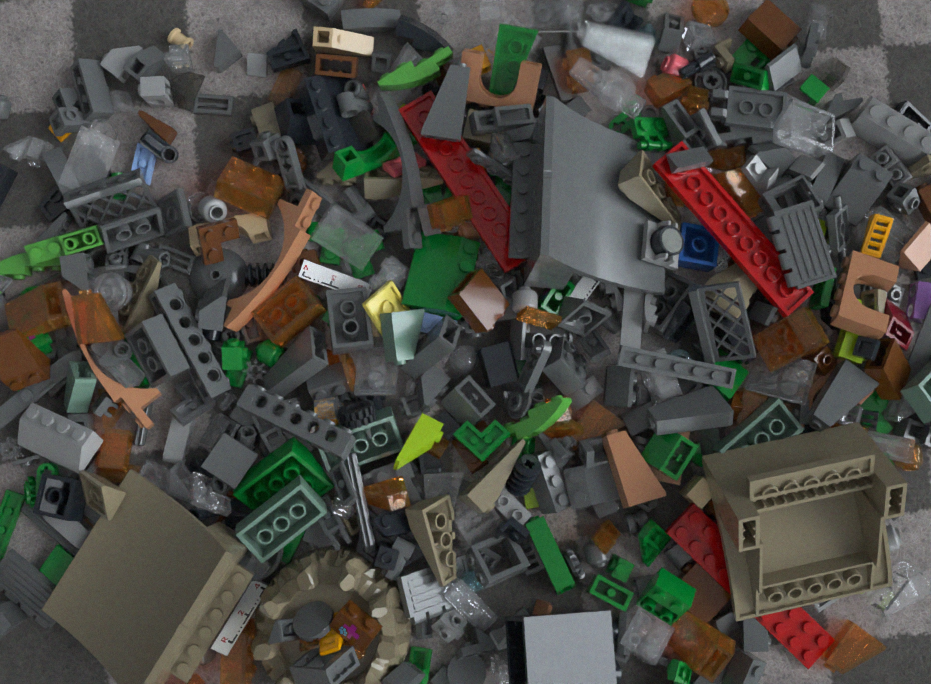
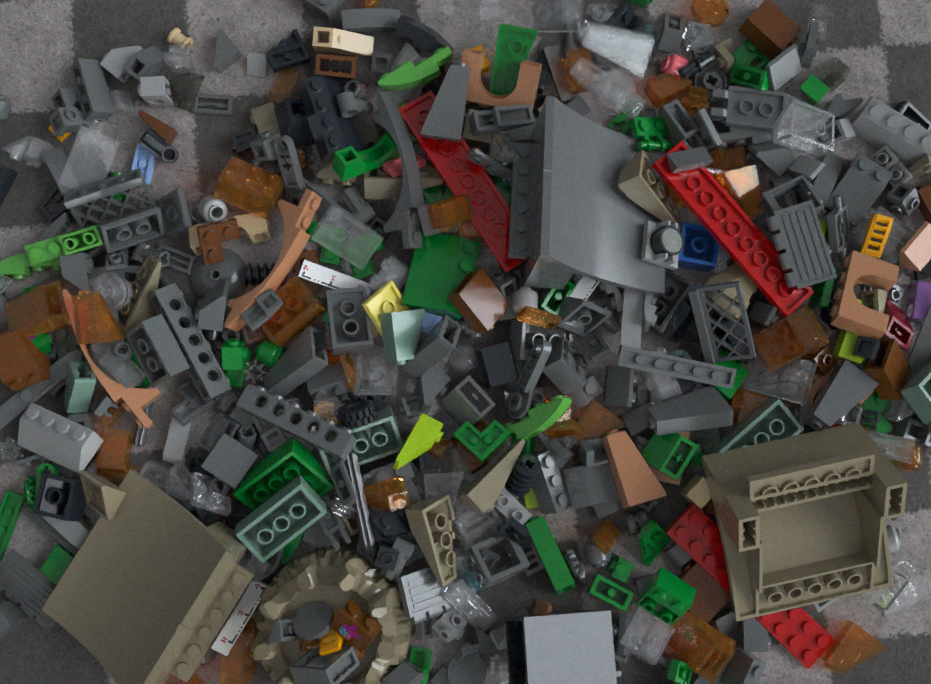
light grey slope [741,154,779,196] -> none
none -> dark grey slope [240,288,283,332]

